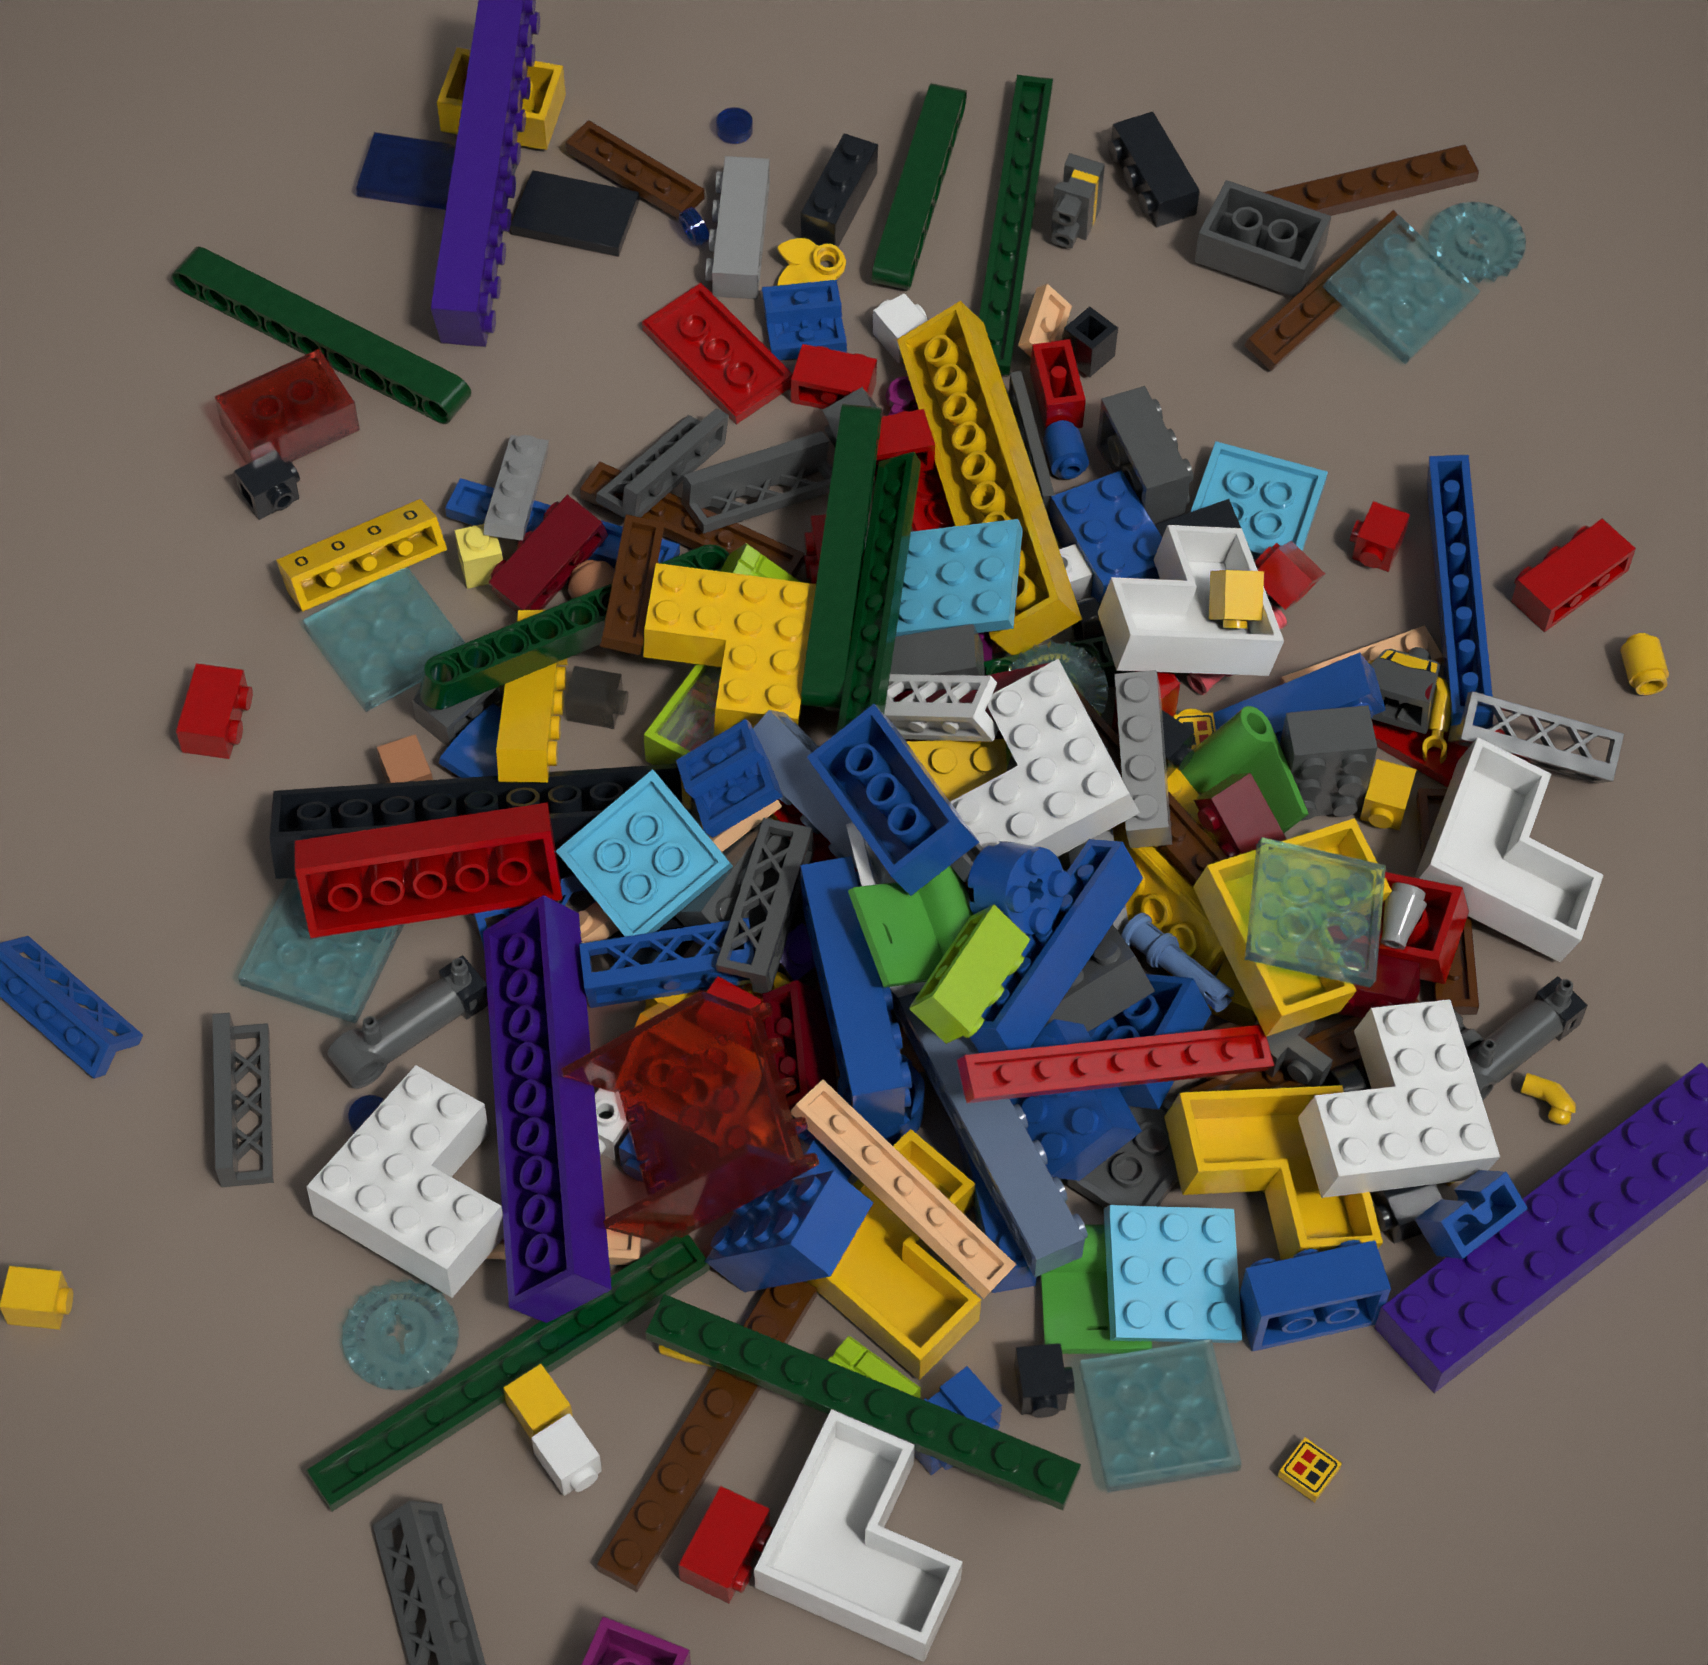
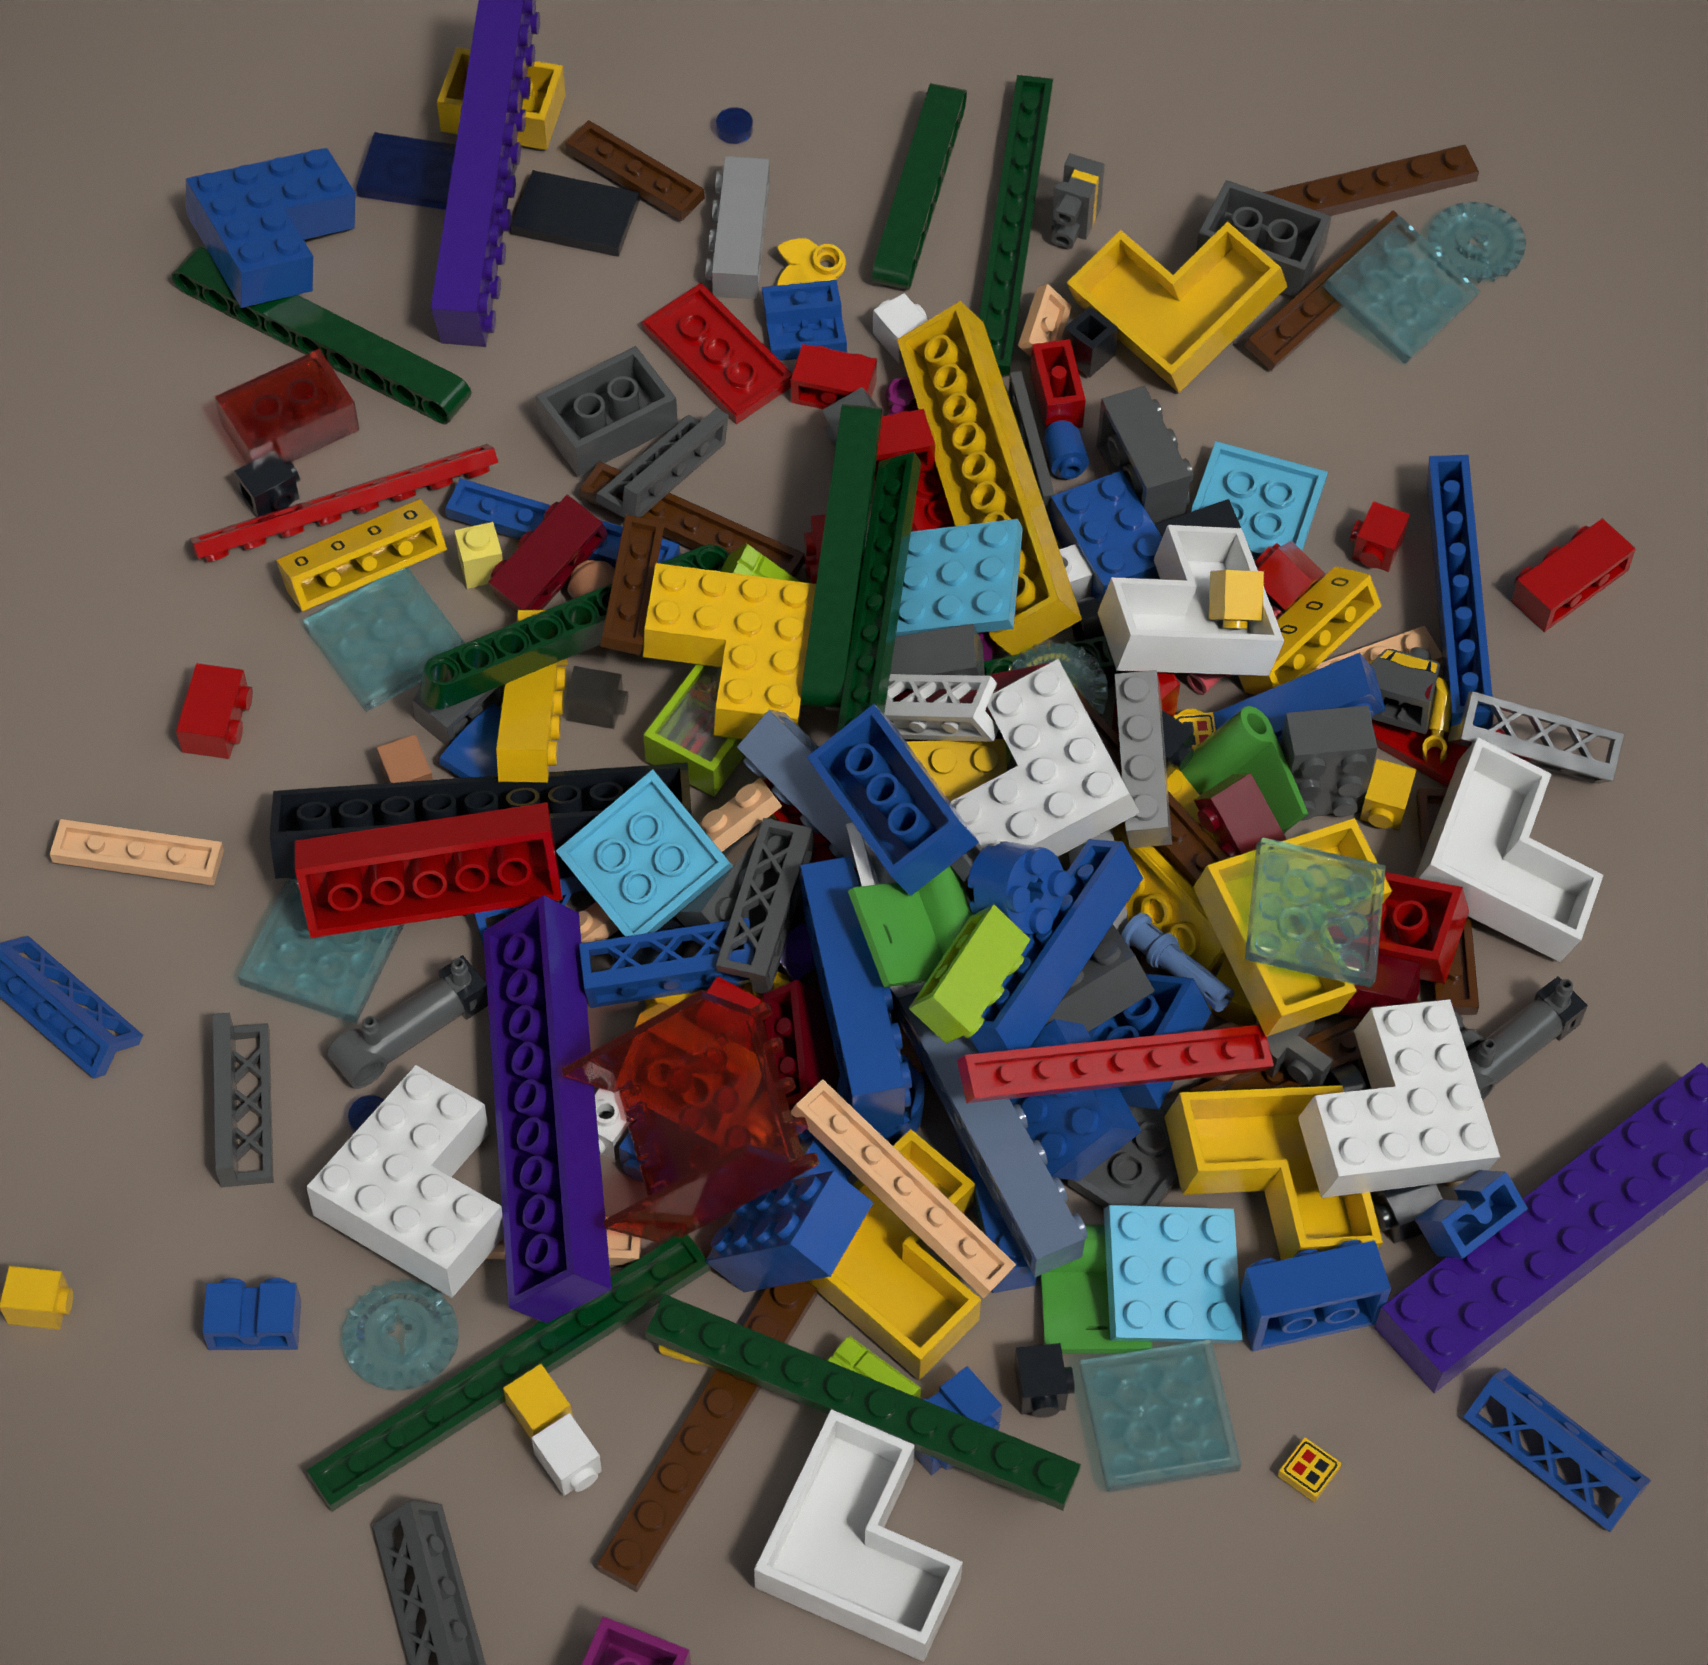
light grey plate [484,435,549,541] -> none
blue slope [676,719,783,838] -> none
red brick [678,1486,774,1604] -> none
clear blue tile [679,207,709,246] -> none
dark grey fence [681,431,833,533] -> none
black brick [801,133,878,247] -> none
black brick [1108,111,1200,228] -> none
light grey cone [1380,883,1427,950] -> none
yellow arm [1520,1073,1576,1125] -> none
yellow brick [1620,633,1669,695] -> none
none -> light nougat plate [50,819,224,886]
none -> blue piece [186,148,356,308]
none -> red plate [190,444,499,562]
none -> blue brick [203,1278,301,1350]
none -> dark grey brick [536,346,678,477]
none -> yellow piece [1067,222,1287,393]
none -> yellow brick [1238,566,1382,695]
none -> blue fence [1463,1368,1651,1532]

